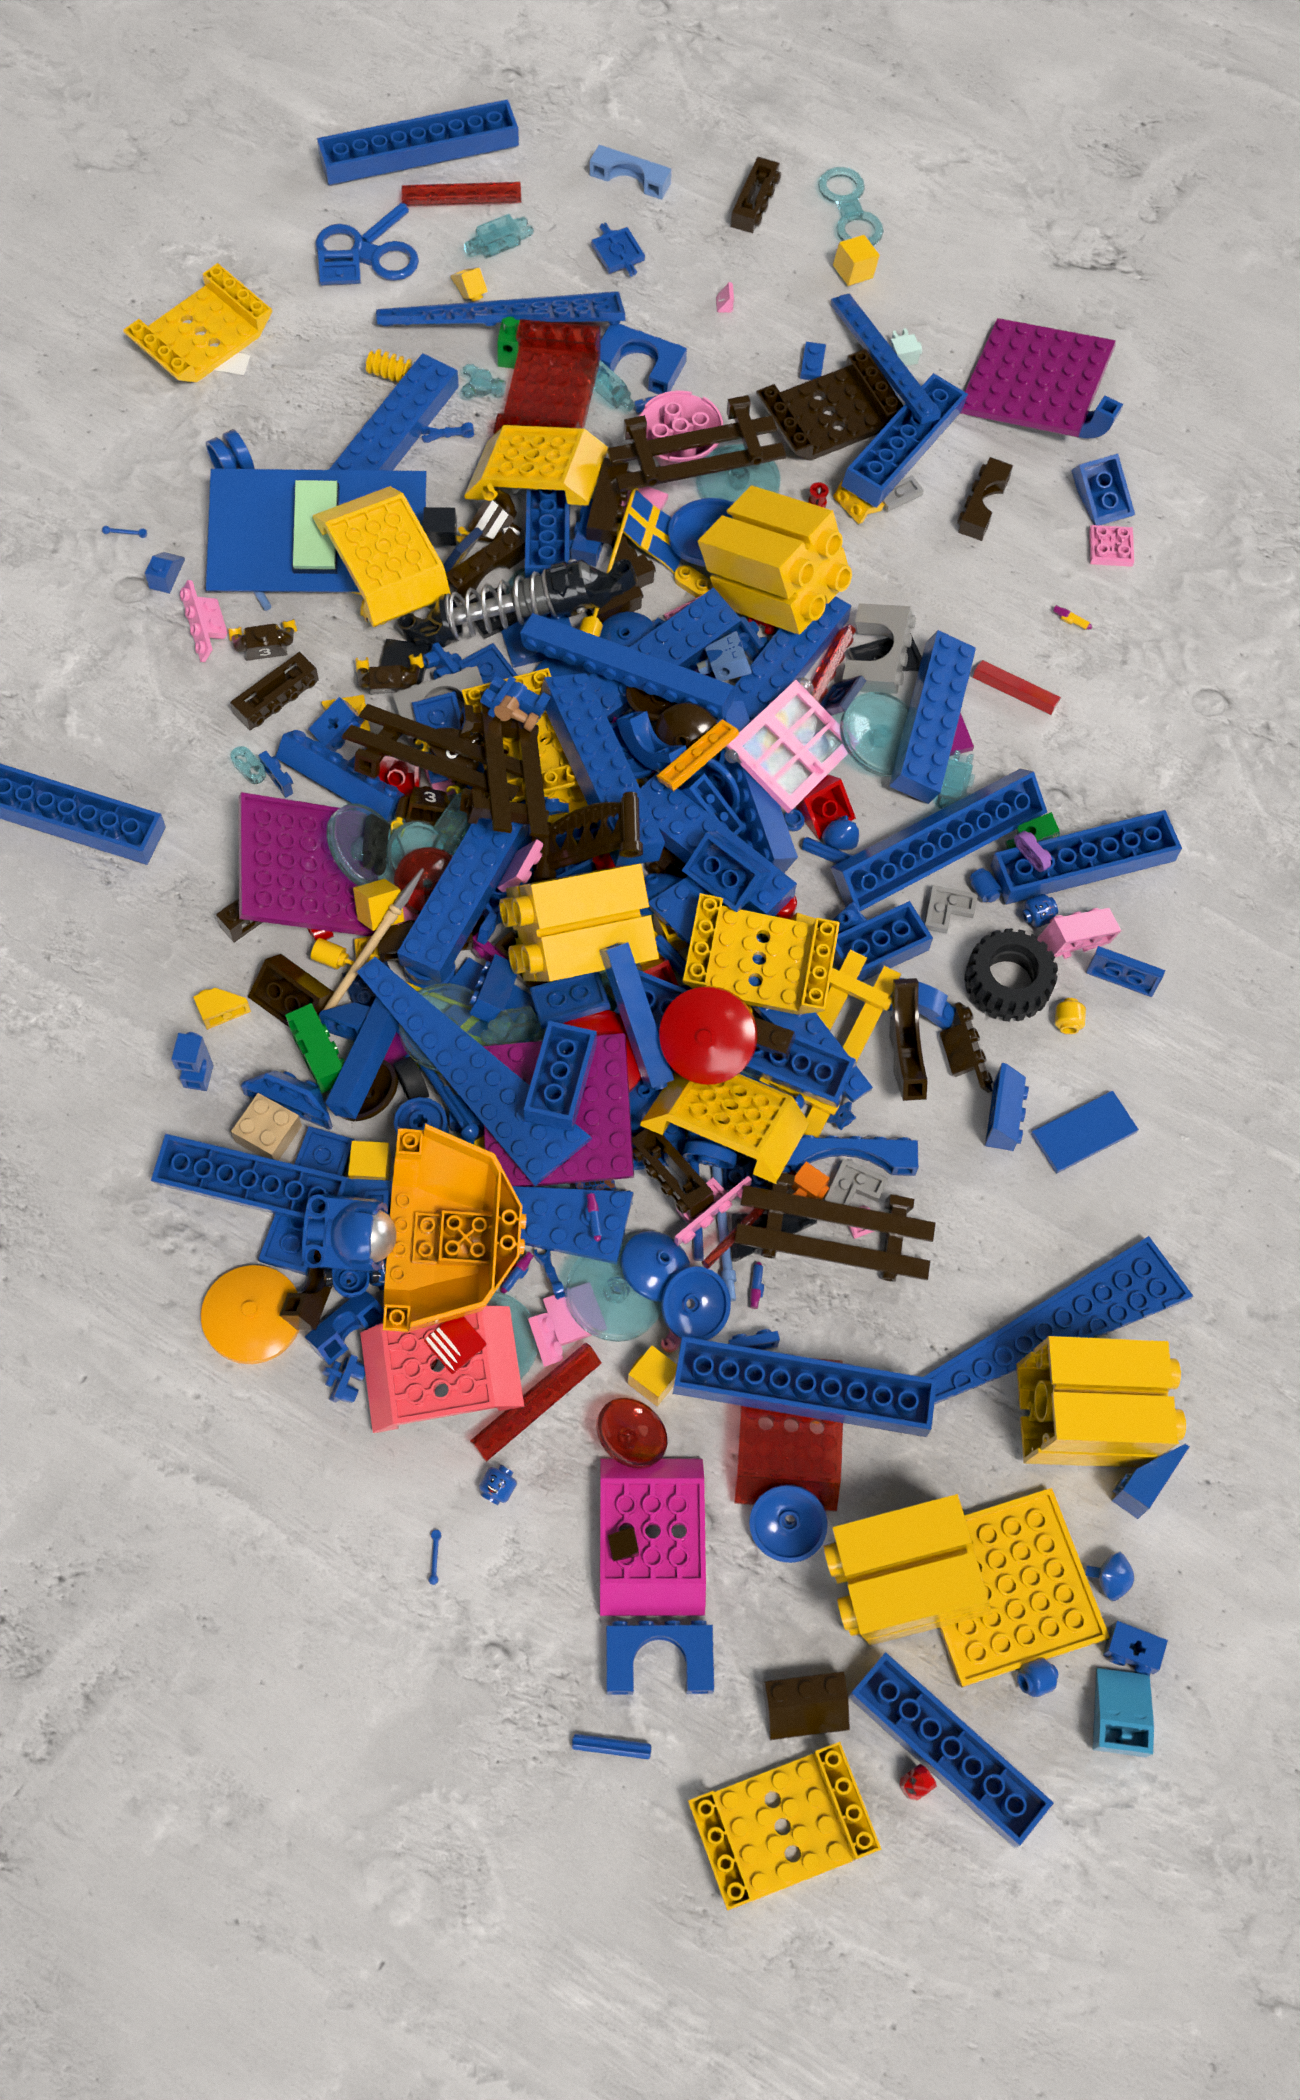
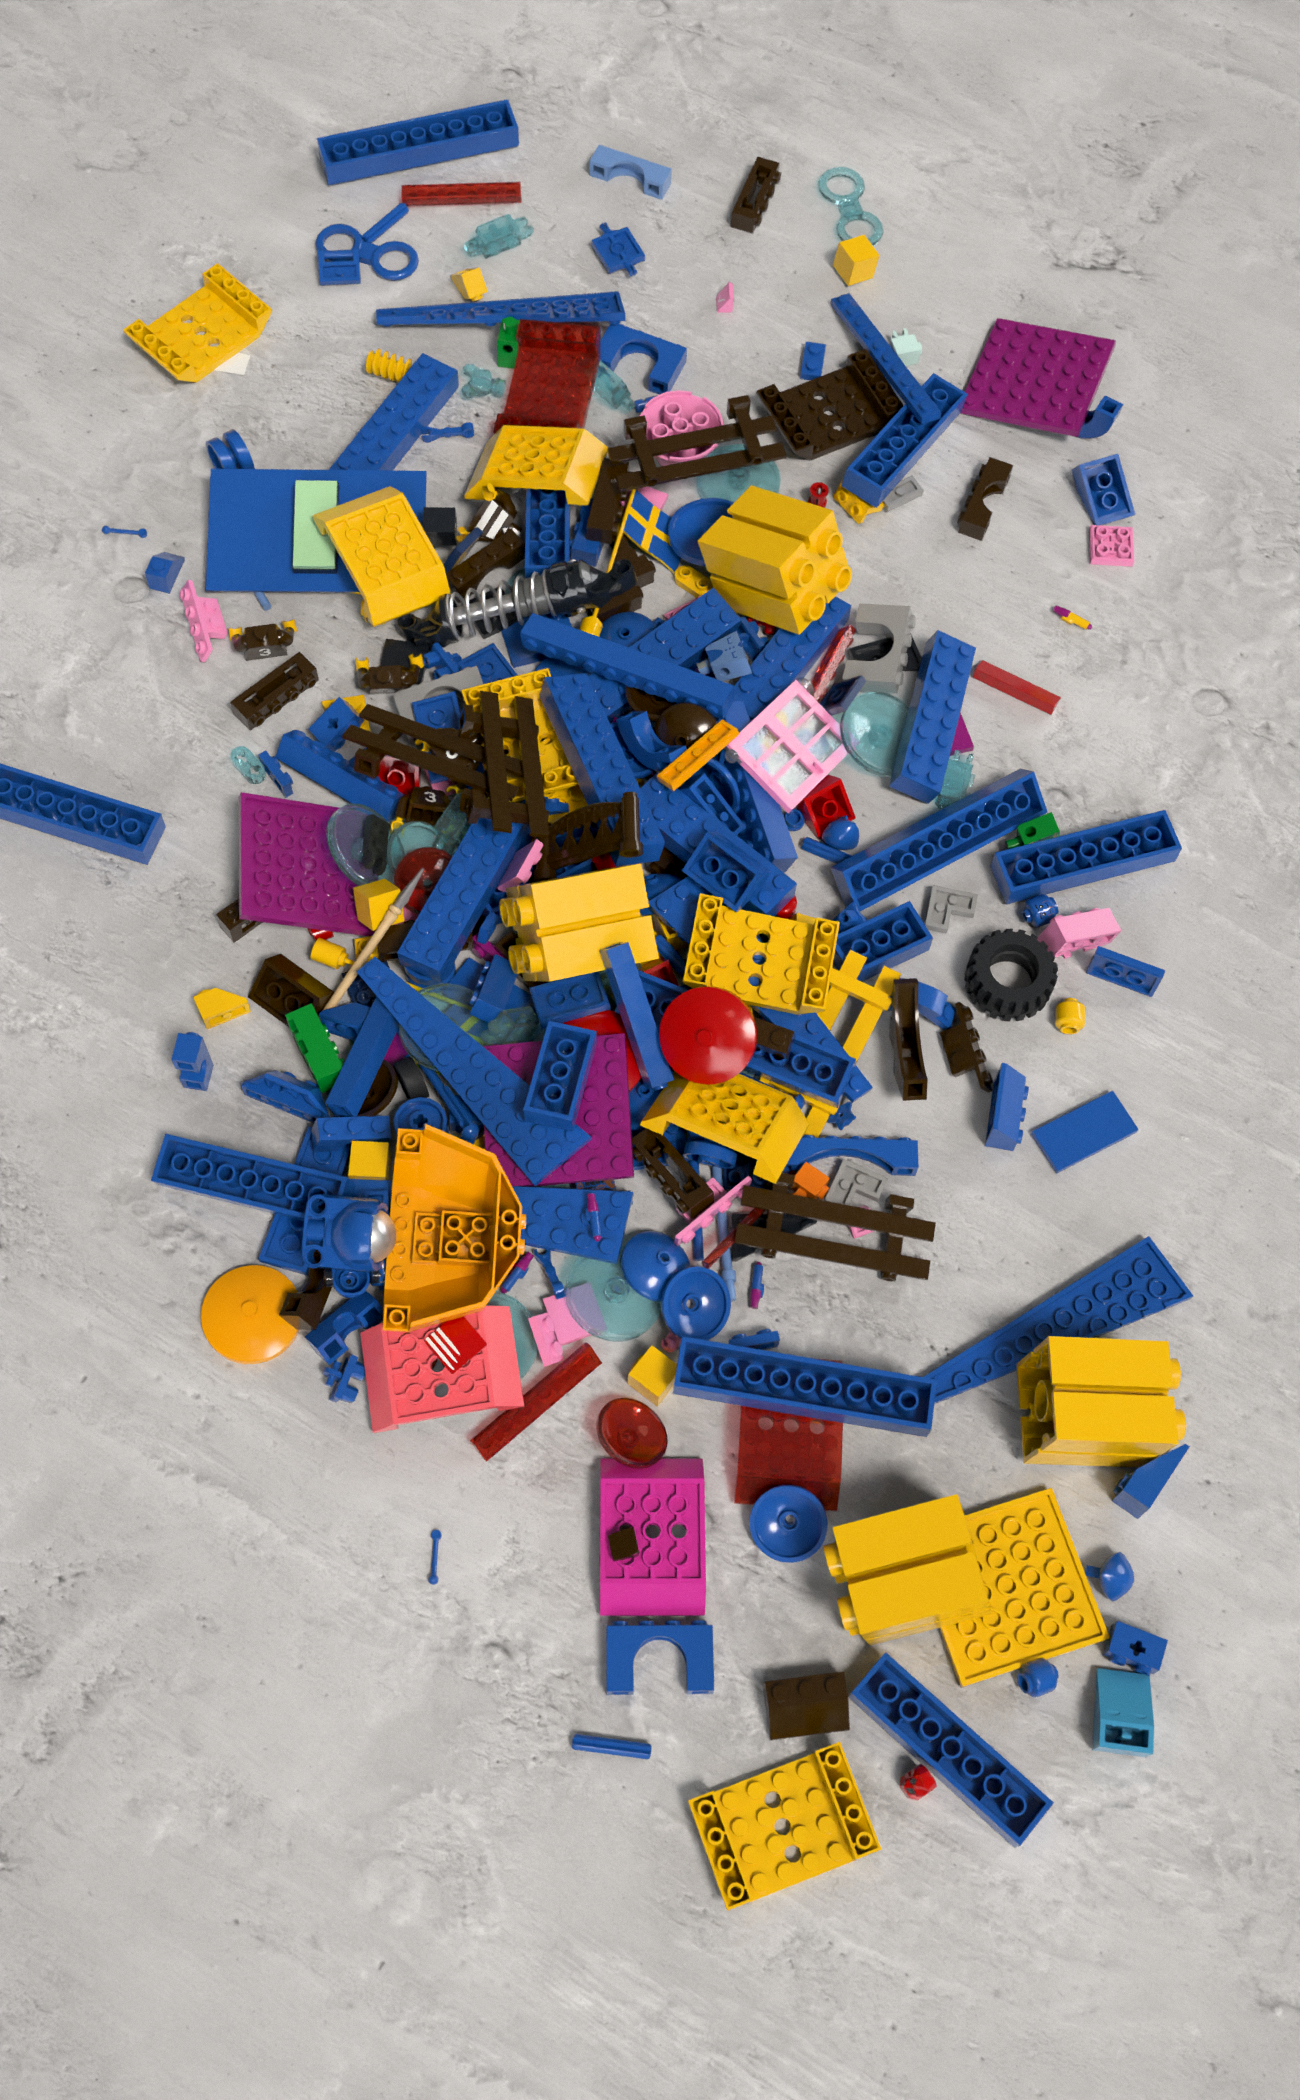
tan brick [231,1093,302,1161] -> none
blue head [479,1465,517,1505] -> none
blue hips [480,676,551,732] -> none
blue brick [969,868,1002,903] -> none
medium lavender plate [1014,831,1052,872] -> none
none -> blue arch [311,1116,392,1152]

